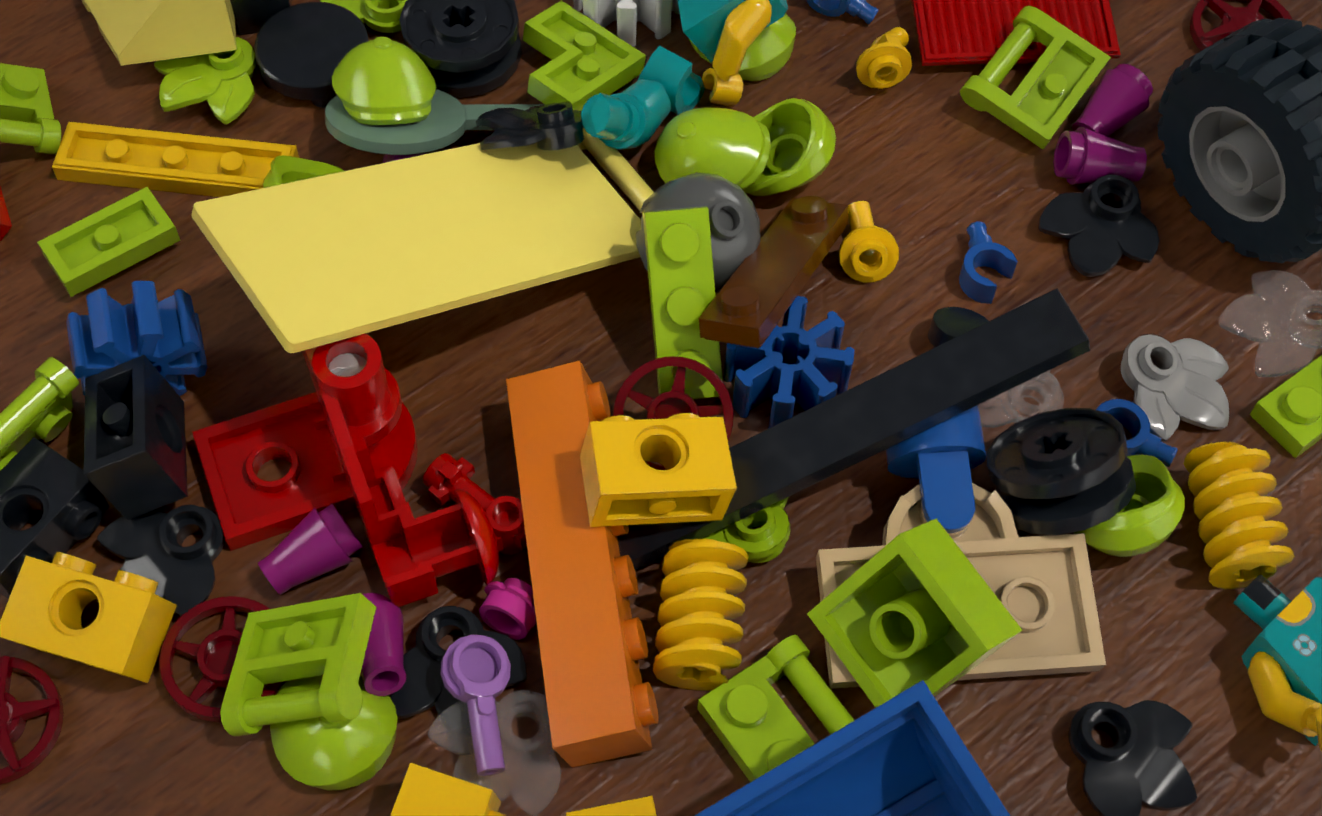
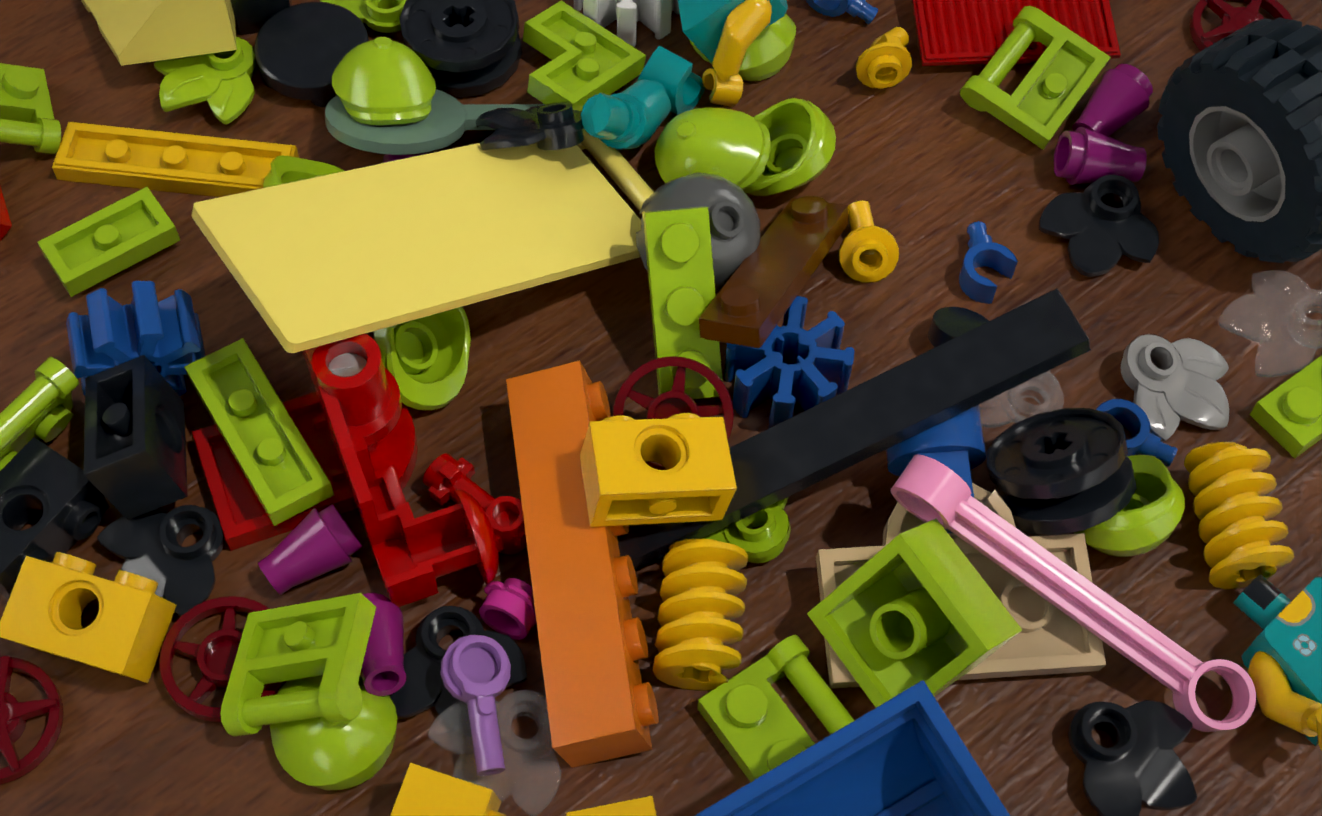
none -> lime plate [184,338,334,526]
none -> lime hat [374,307,471,410]
none -> bright pink piece [891,455,1256,732]

